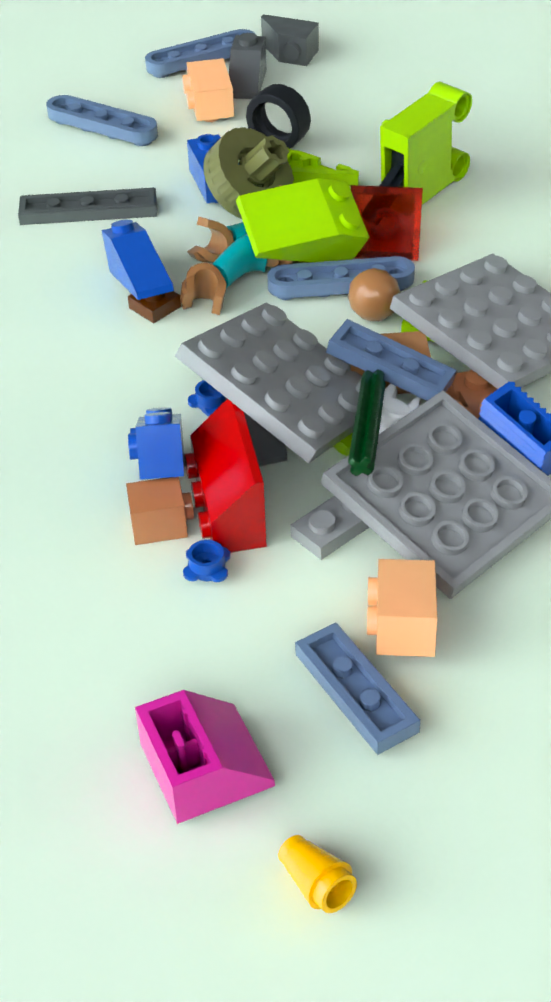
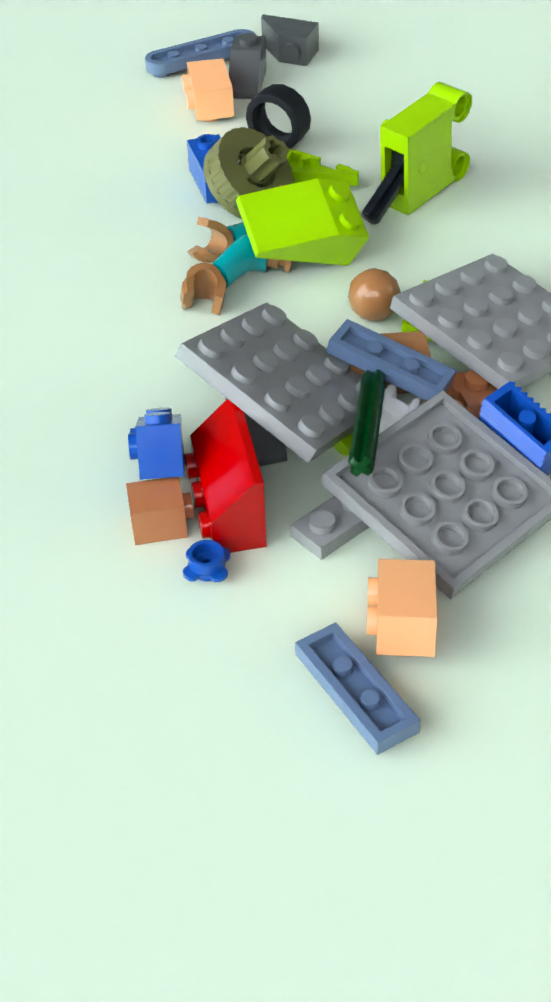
dark grey tile [18,187,157,225] -> none
sand blue plate [46,95,158,146] -> none
blue slope [101,220,174,300] -> none
reddish brown plate [128,291,181,324] -> none
dark pink slope [135,690,275,824] -> none
blue plate [188,380,225,416] -> none
sand blue plate [267,256,415,300] -> none
yellow cone [278,835,357,913] -> none
clear red slope [351,185,423,261] -> none

